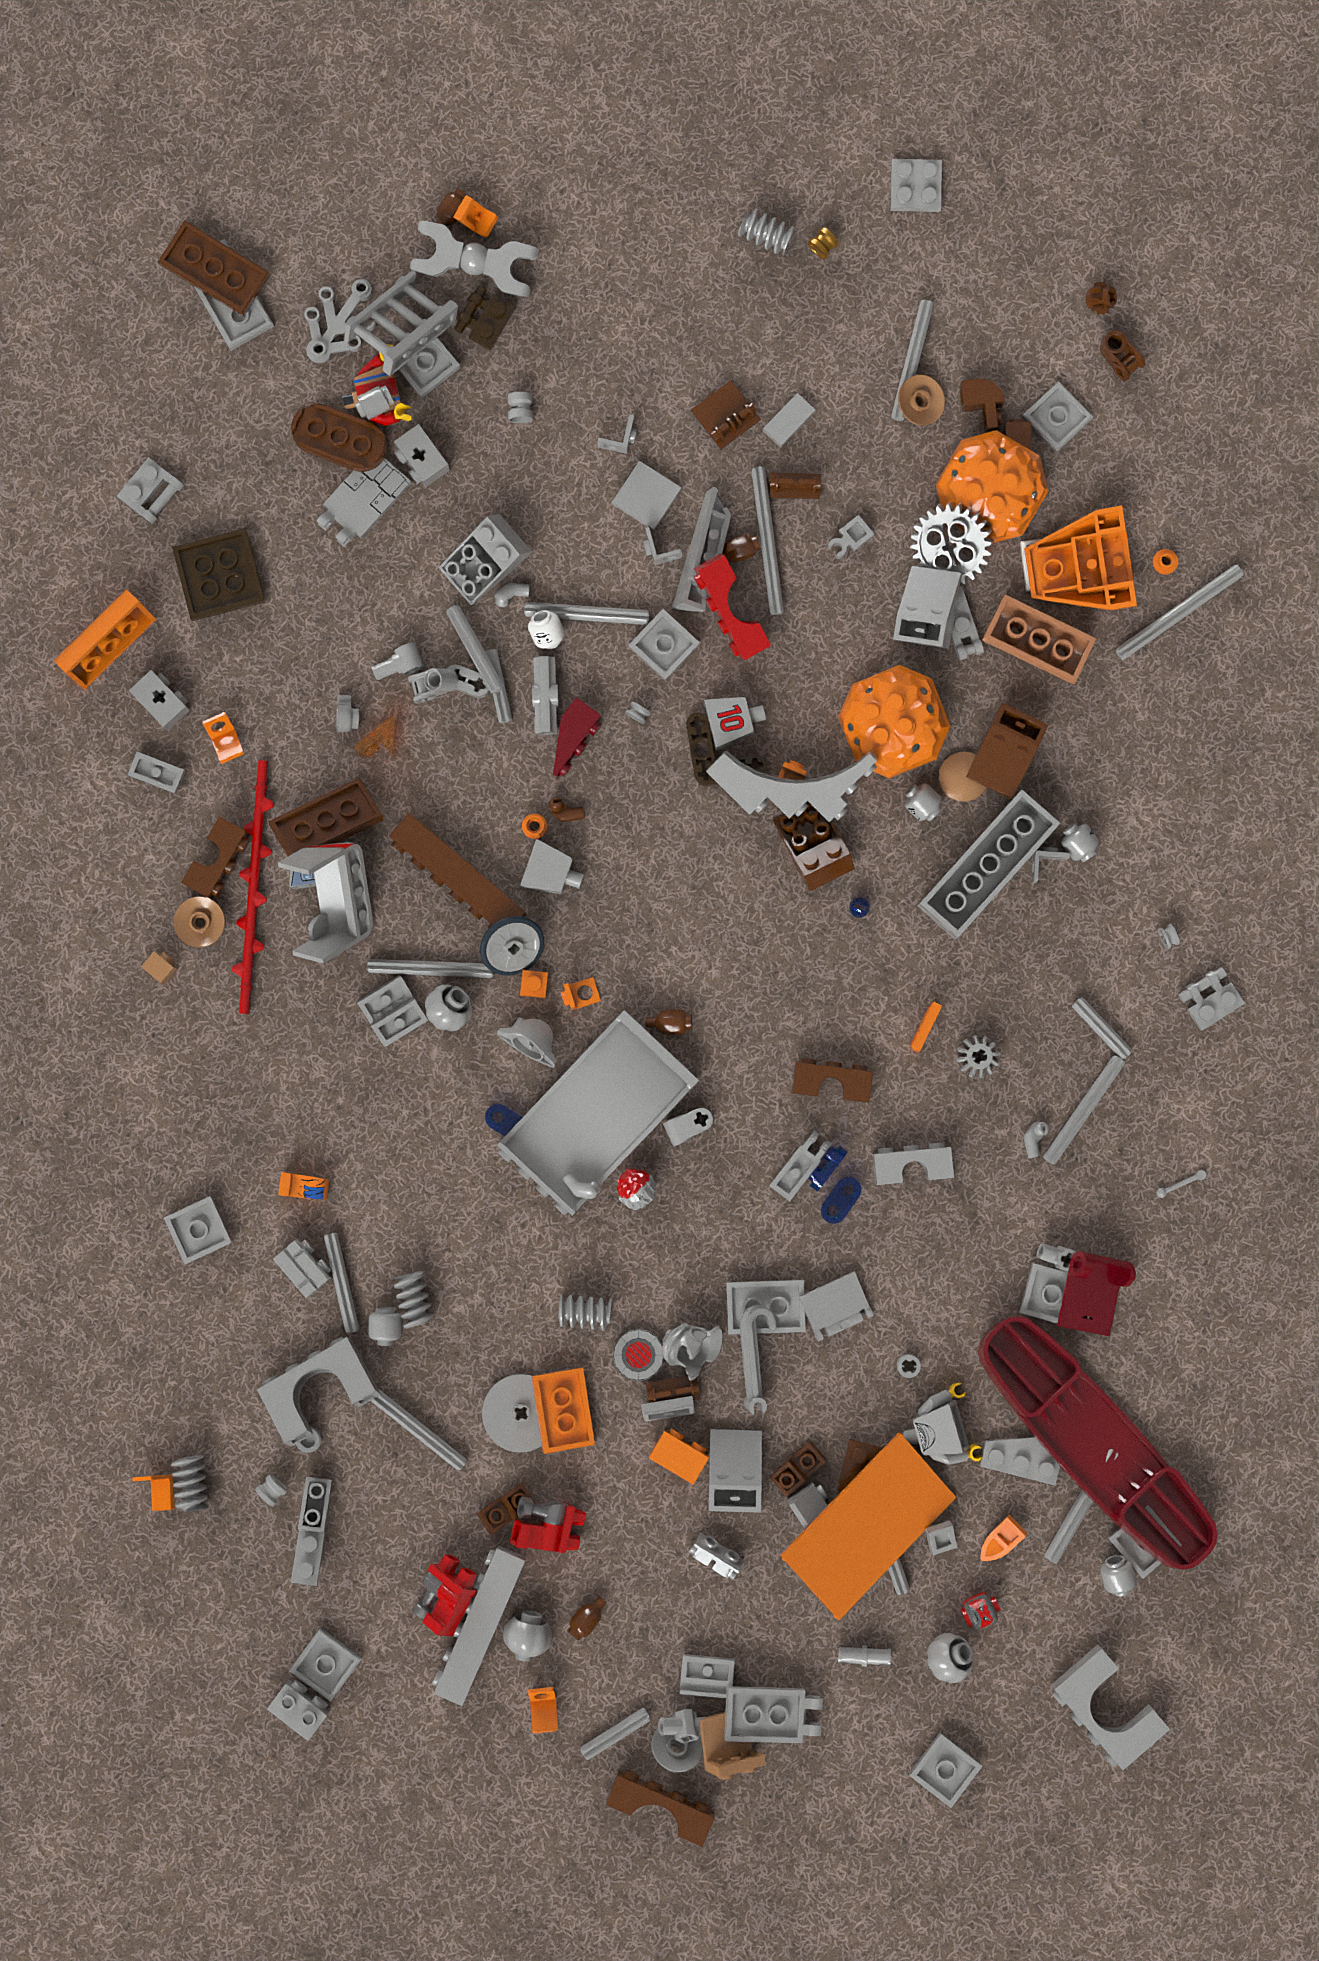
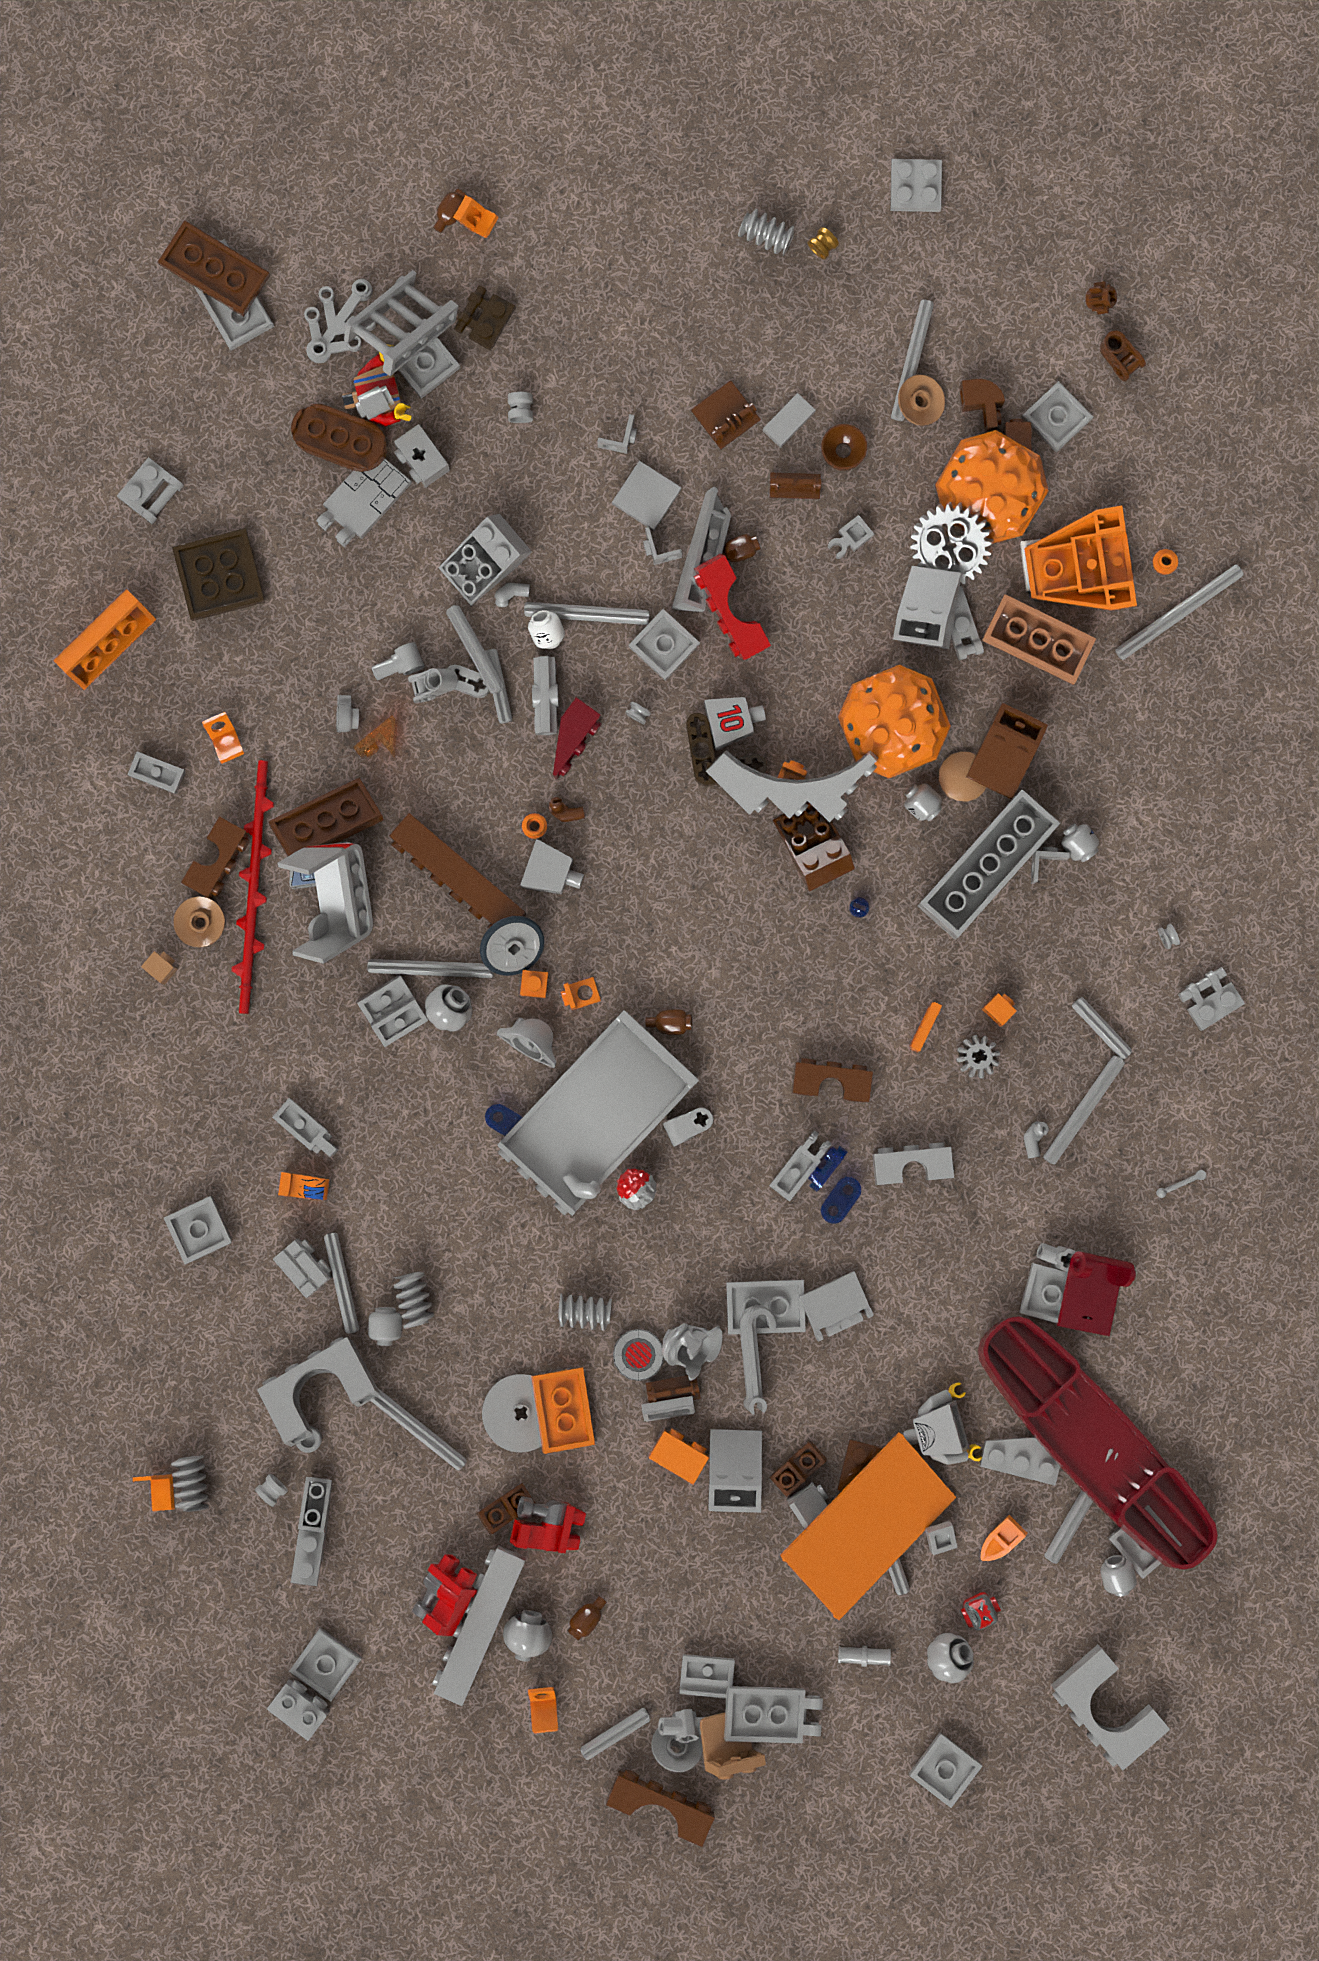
light grey brick [129,670,190,731] -> none
light grey piece [410,221,540,297] -> none
light grey hinge [689,1532,744,1579] -> none
light grey axle [752,466,784,615] -> none
light grey bush [897,1354,921,1378] -> none
none -> light grey hinge [272,1098,339,1157]
none -> reddish brown piece [821,424,867,471]
none -> orange plate [982,993,1017,1027]

